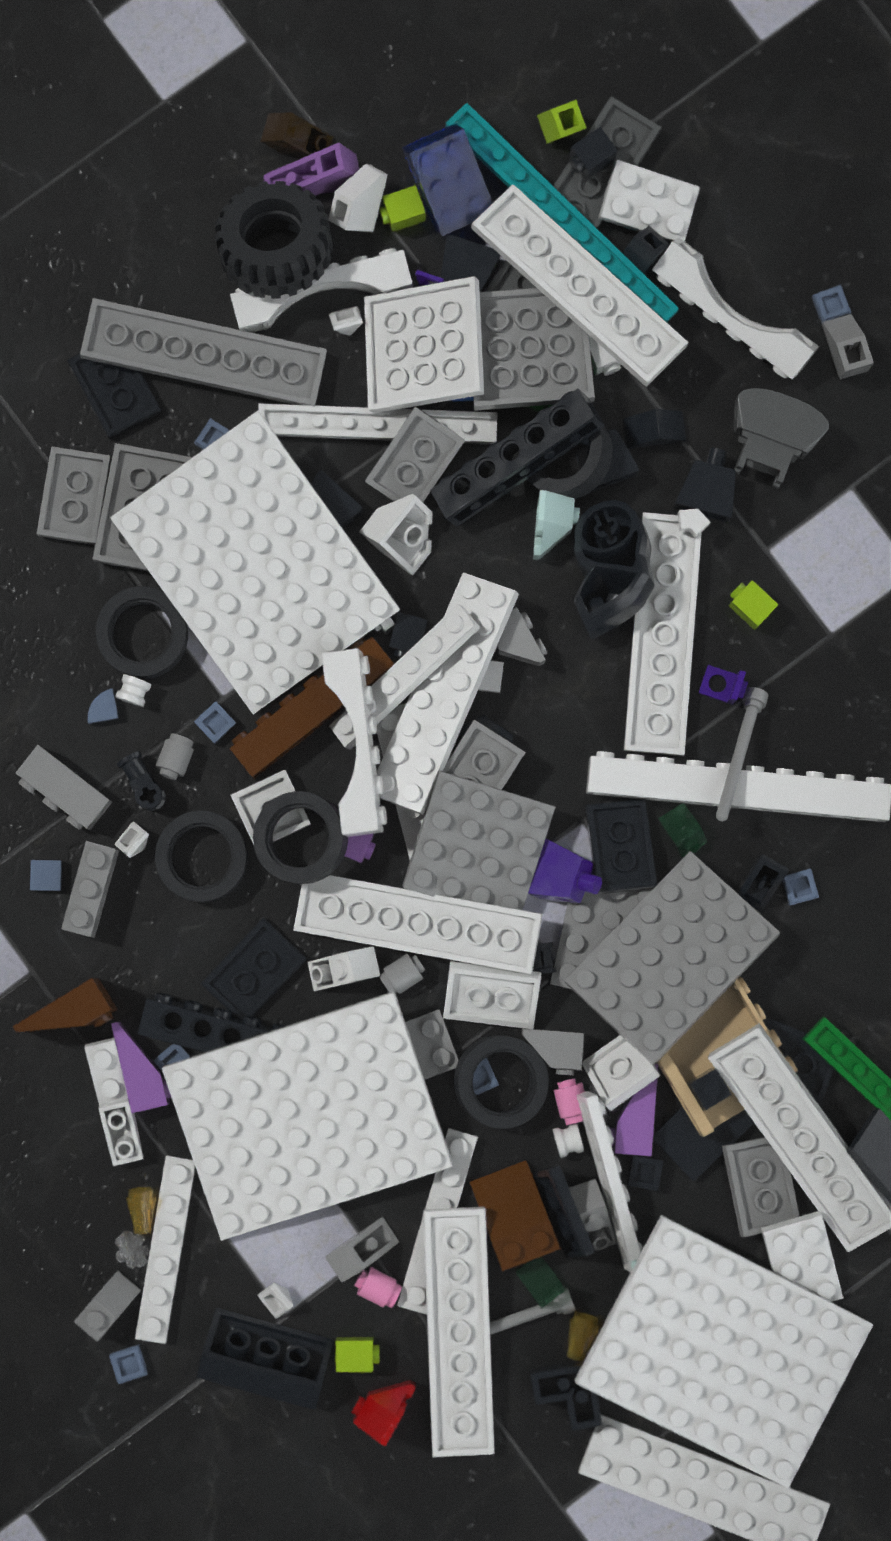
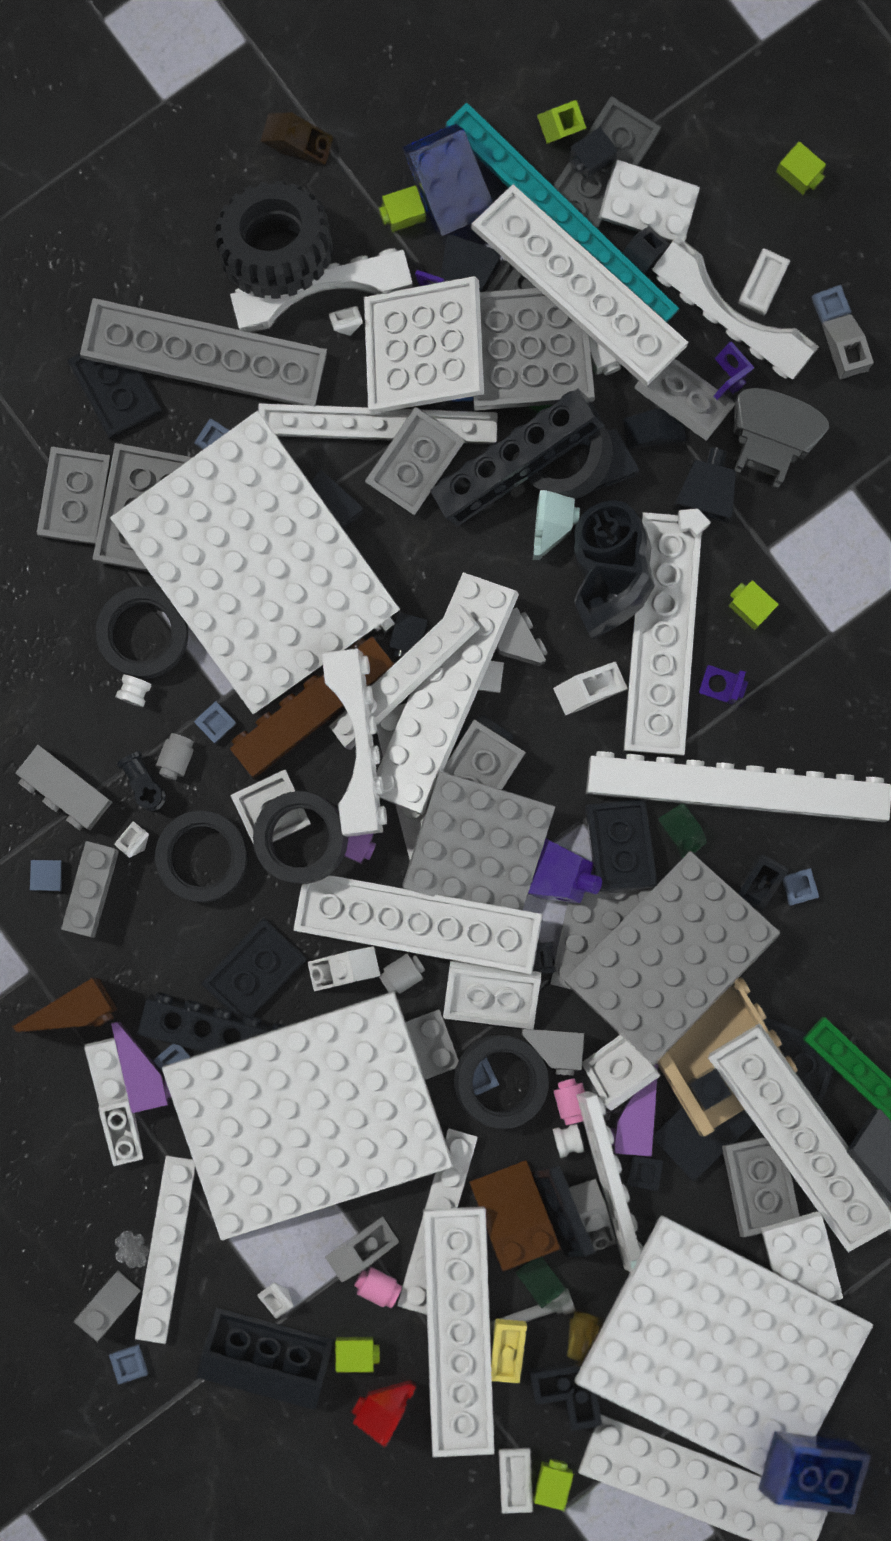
sand blue tile [88,688,119,724] -> none
clear yellow cone [126,1187,156,1234] -> none
medium lavender slope [263,142,359,195] -> none
white slope [328,164,388,232] -> none
white slope [359,494,433,575] -> none
light grey piece [716,687,769,821] -> none
none -> light yellow plate [491,1319,527,1383]
none -> white plate [499,1448,533,1513]
none -> lime brick [533,1459,573,1511]
none -> white arch [553,661,628,715]
none -> light grey plate [634,359,735,441]
none -> dark purple bracket [713,342,754,400]
none -> white tile [738,248,790,316]
none -> clear blue brick [758,1431,871,1514]
none -> lime brick [776,142,826,195]

